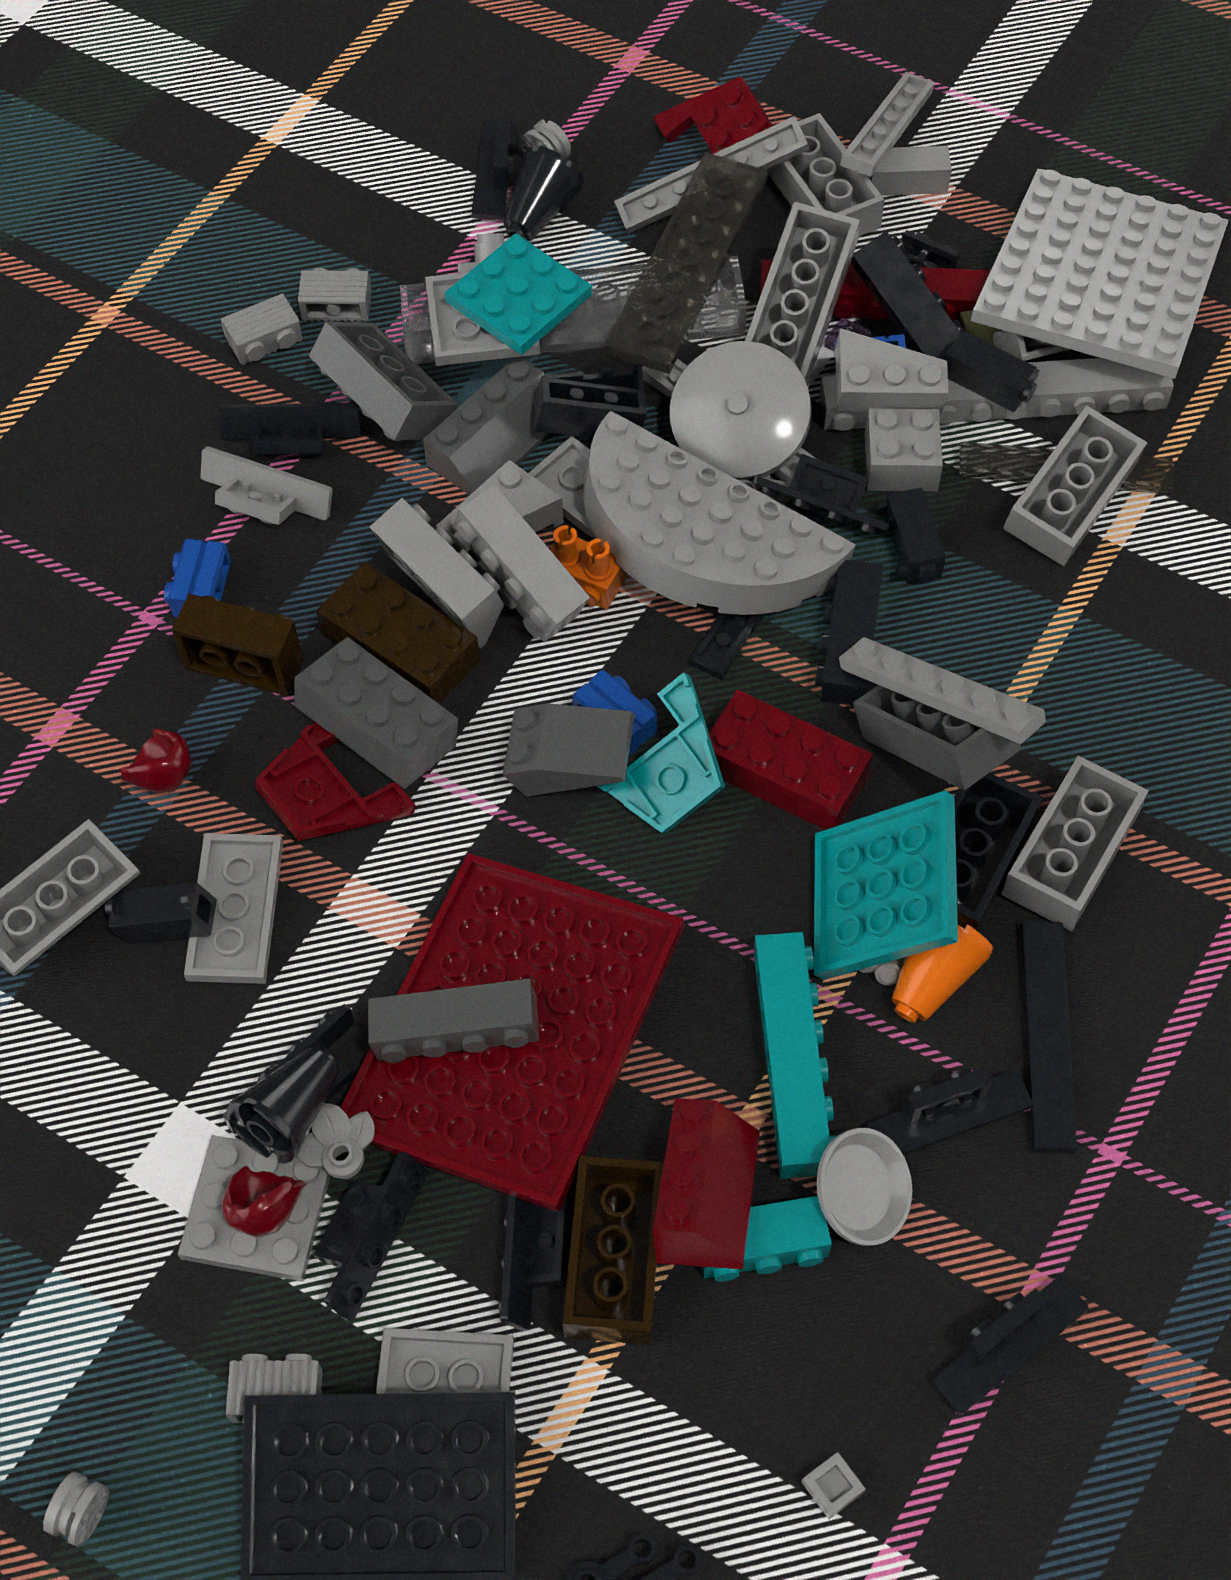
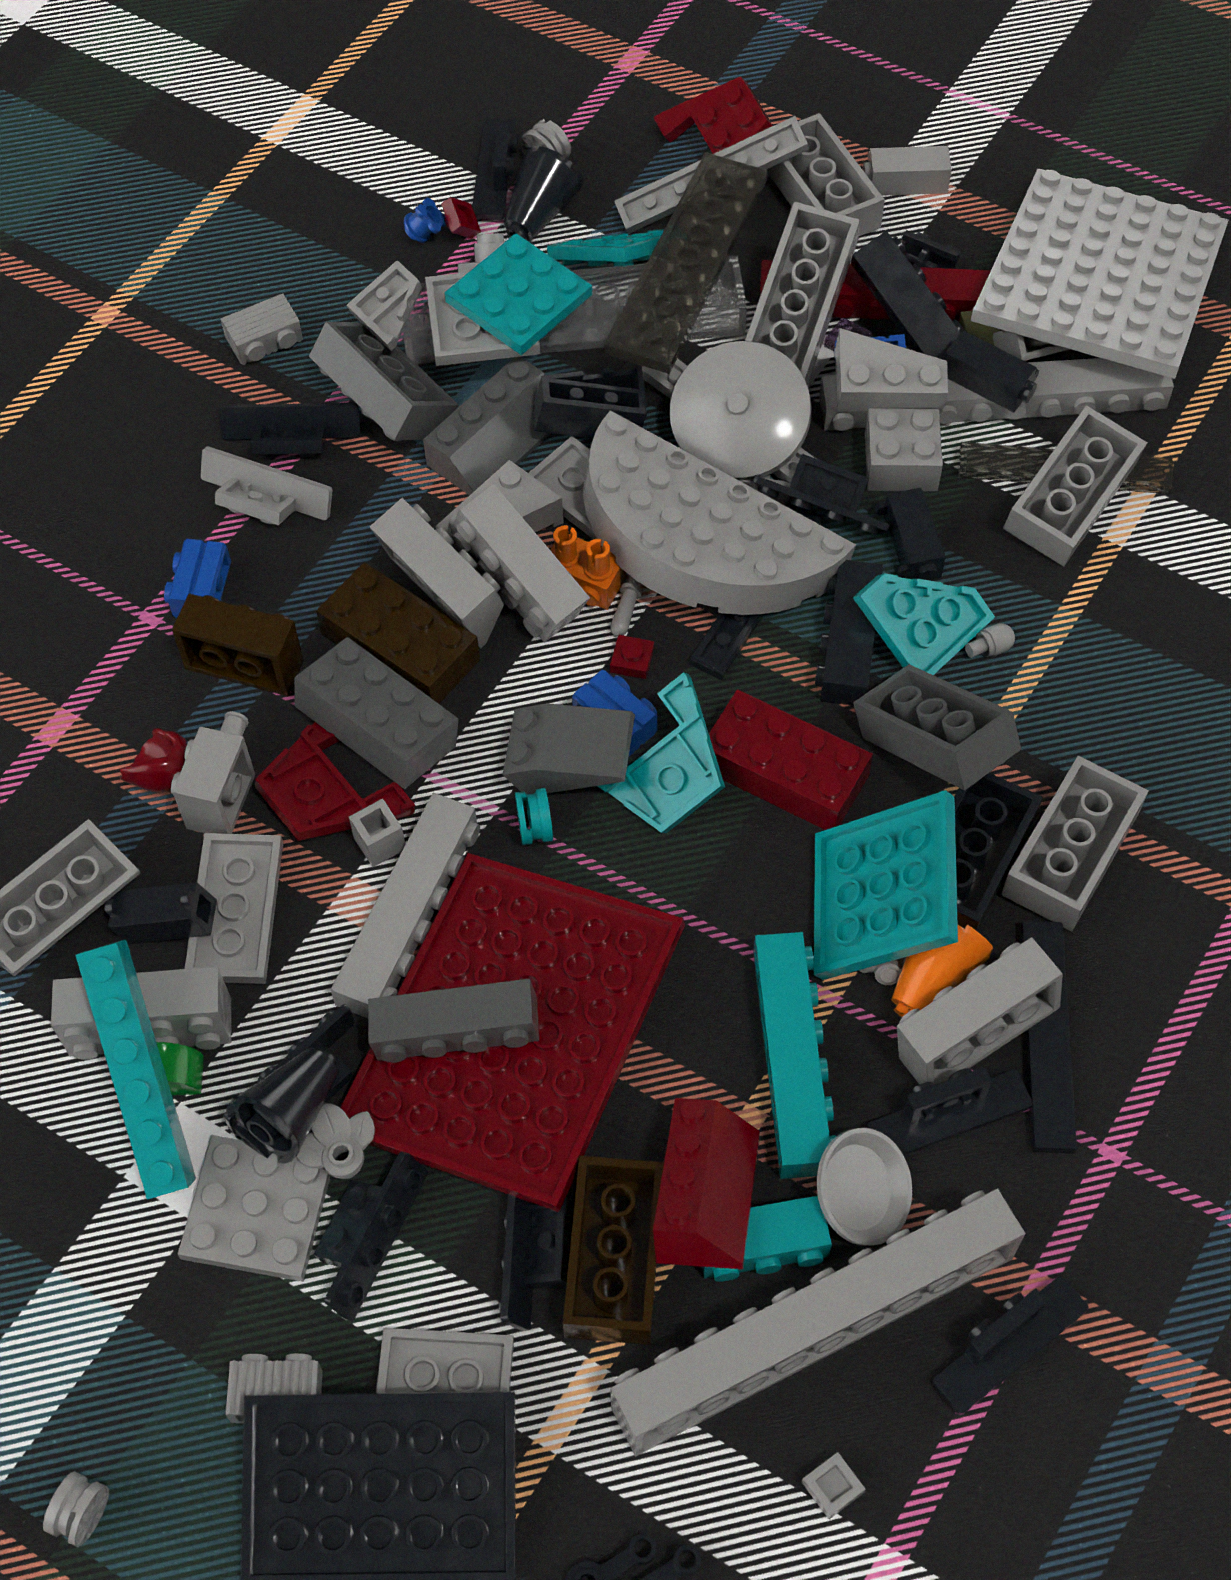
dark red hair [222,1166,307,1237] -> none
light grey brick [298,268,372,322] -> none
light grey plate [839,637,1046,744] -> none
light grey plate [840,72,935,177] -> none
none -> light grey brick [51,966,231,1060]
none -> teal brick [76,939,196,1200]
none -> green brick [156,1042,204,1095]
none -> light grey brick [171,711,255,834]
none -> light grey brick [330,793,480,1018]
none -> light grey wing [346,260,422,351]
none -> light grey brick [349,798,406,867]
none -> blue brick [404,198,446,243]
none -> dark red plate [441,197,481,239]
none -> teal wheel [515,788,553,846]
none -> teal plate [547,229,687,267]
none -> light grey piece [610,575,642,636]
none -> dark red plate [610,634,654,680]
none -> light grey brick [610,1188,1026,1457]
none -> teal plate [853,573,995,675]
none -> light grey brick [897,937,1063,1085]
none -> light grey cylinder [965,623,1015,658]

